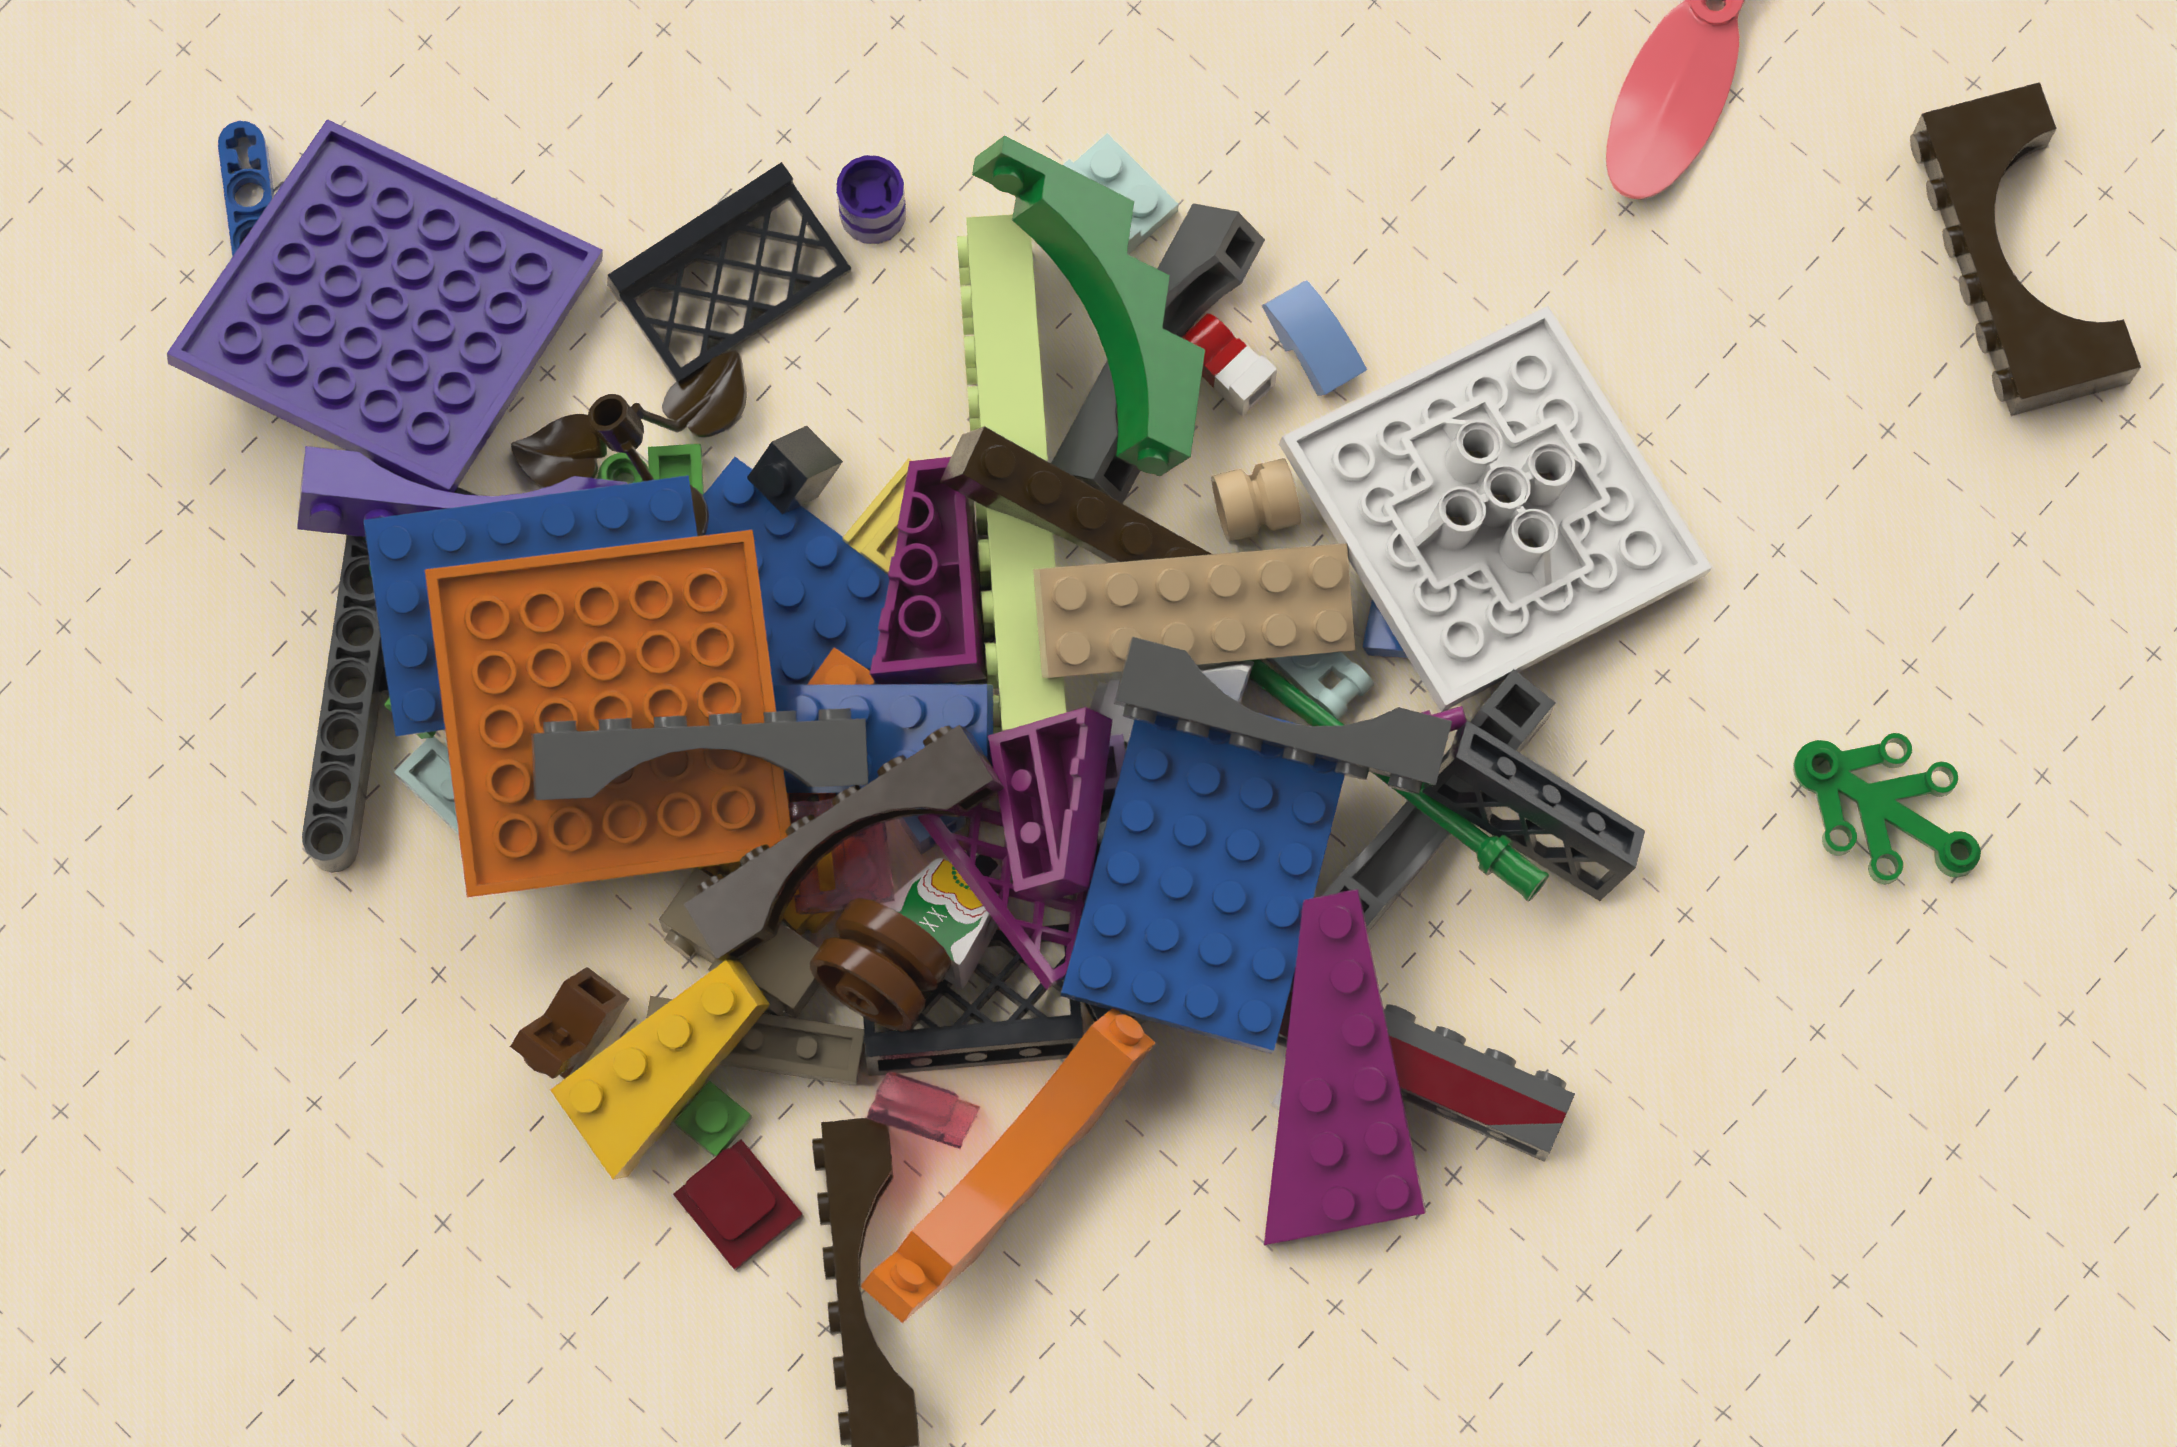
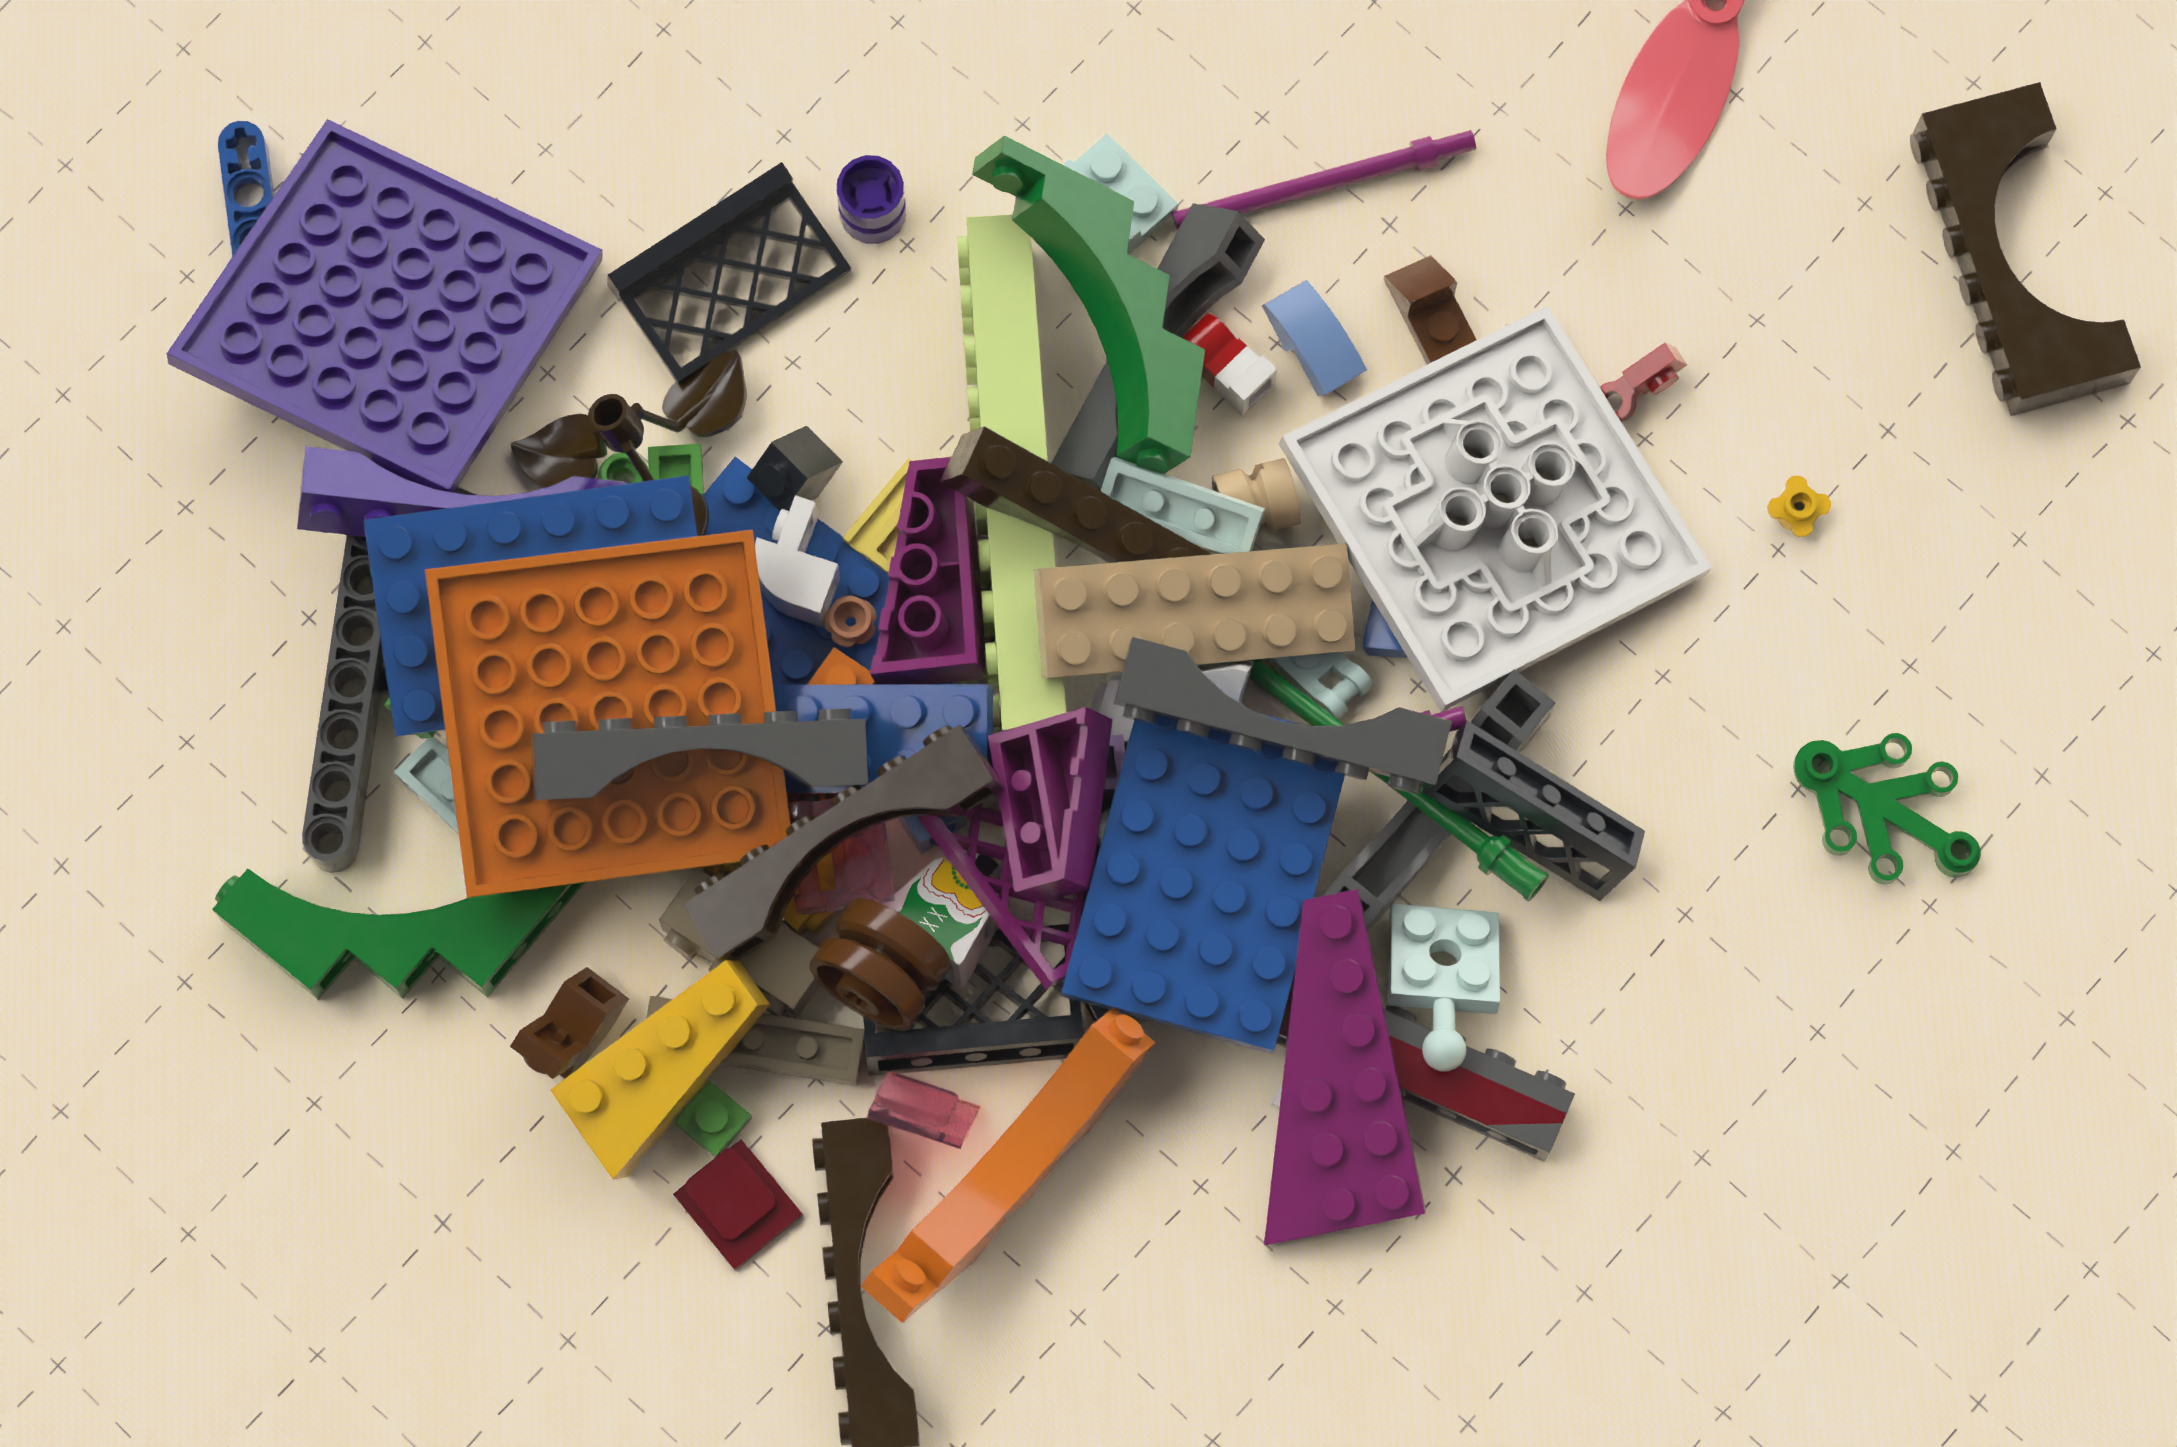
none -> green arch [212,868,586,1000]
none -> white brick [755,495,841,627]
none -> nougat plate [824,596,877,647]
none -> light aqua plate [1101,457,1265,554]
none -> magenta bar [1172,130,1476,231]
none -> reddish brown slope [1383,255,1477,365]
none -> light aqua plate [1388,904,1500,1072]
none -> plate [1600,342,1687,422]
none -> yellow plate [1767,475,1831,538]

